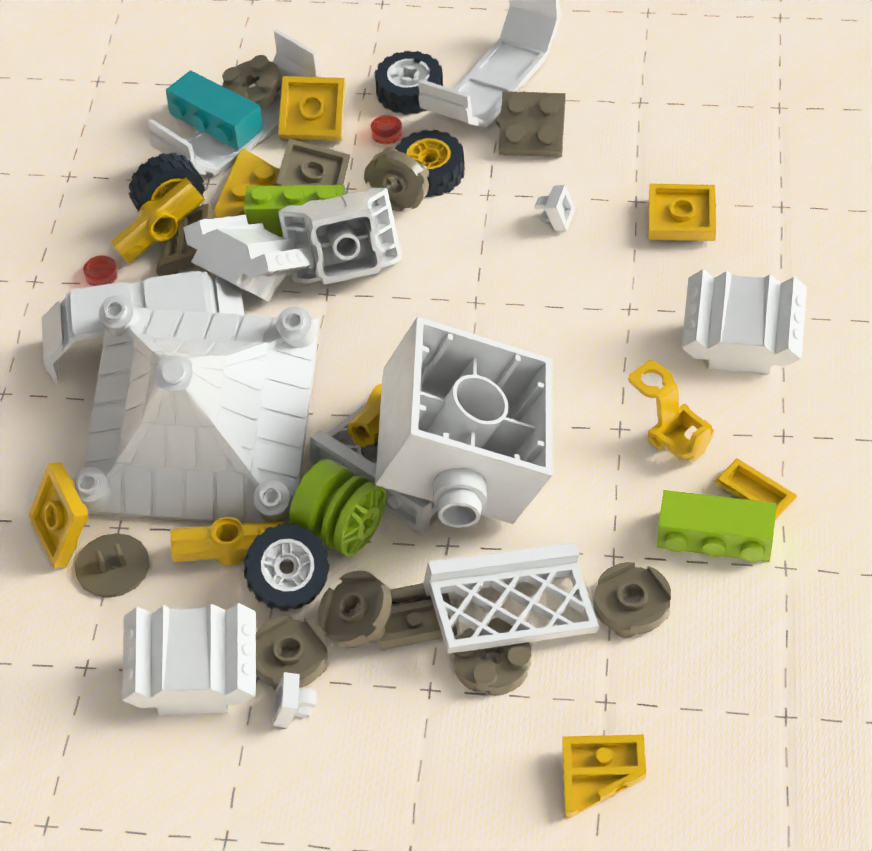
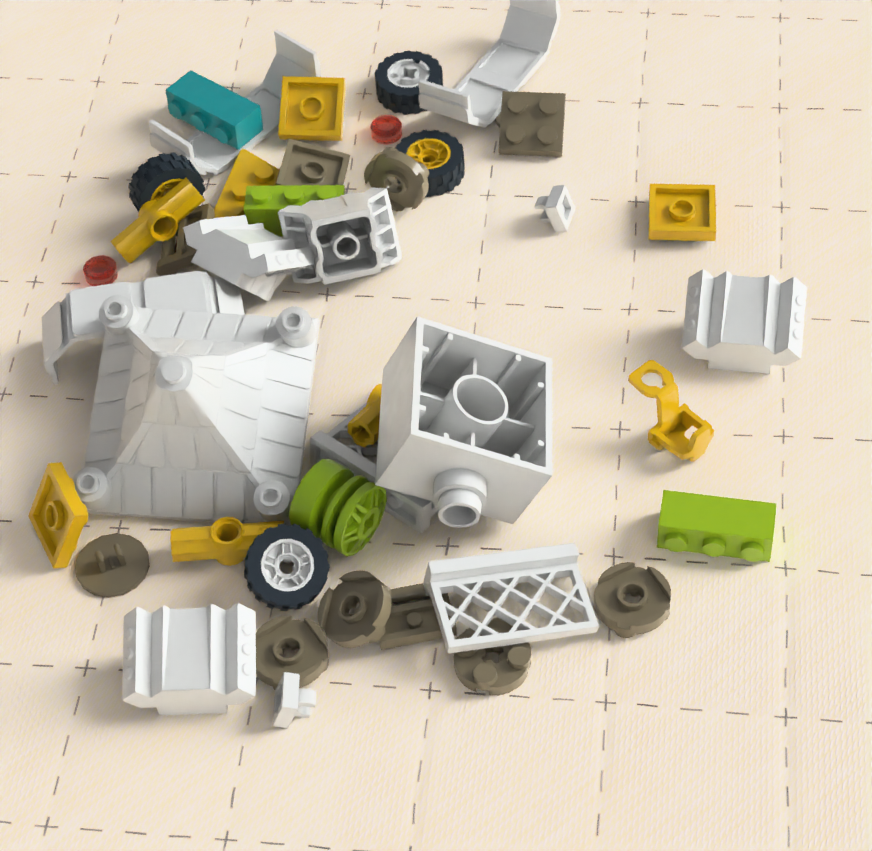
dark tan plate [222,55,282,110] -> none
yellow wing [562,734,647,818] -> none
yellow tile [715,458,797,520] -> none

